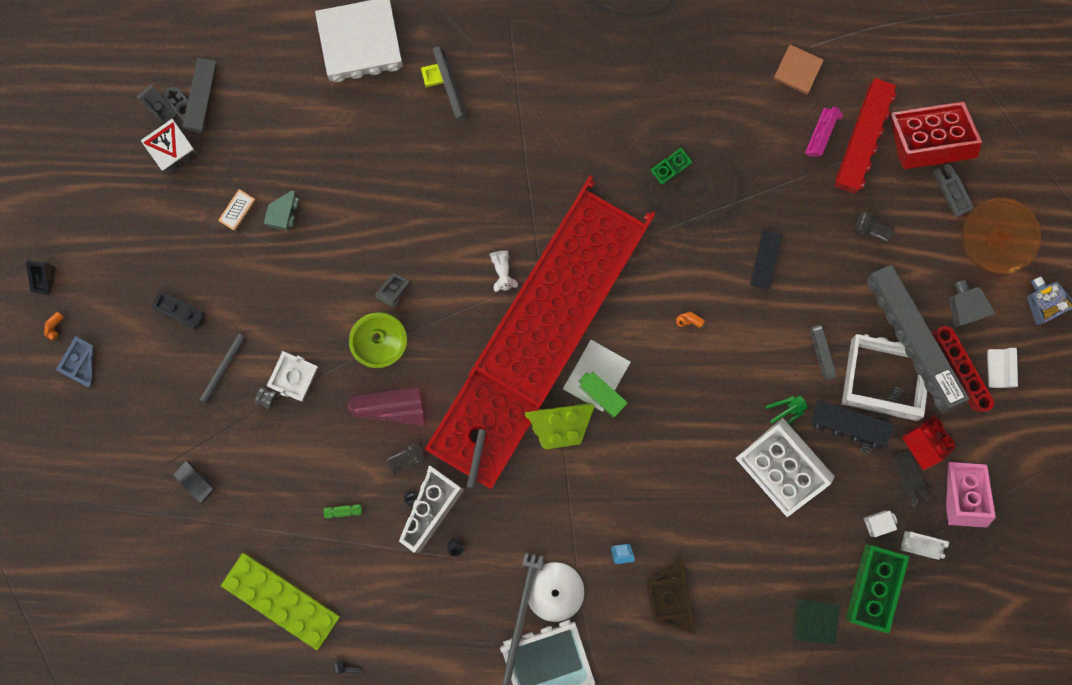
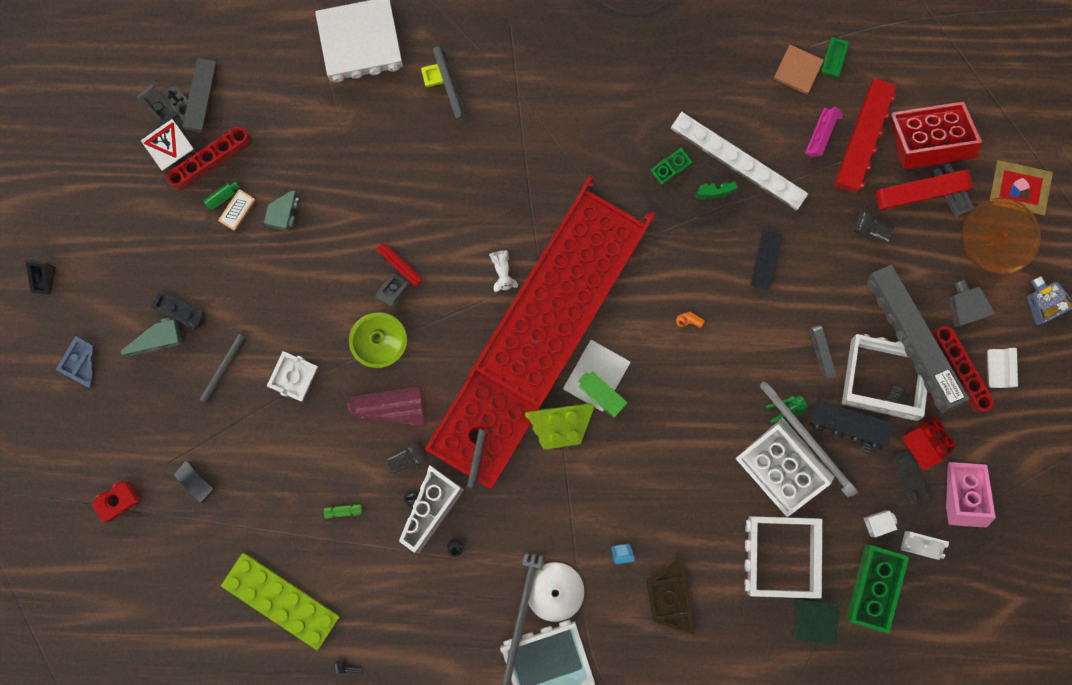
orange arm [44,312,64,341] -> none
dark grey wheel [254,387,277,410] -> none
none -> red brick [91,481,142,523]
none -> sand green slope [120,318,183,357]
none -> red beam [167,127,251,190]
none -> green cylinder [203,181,240,211]
none -> red axle [376,243,423,287]
none -> white plate [671,112,808,210]
none -> green slope [695,181,738,199]
none -> white window [744,516,822,599]
none -> light grey hinge [760,382,858,498]
none -> green tile [820,37,850,79]
none -> red beam [875,170,974,210]
none -> sticker [989,160,1053,215]

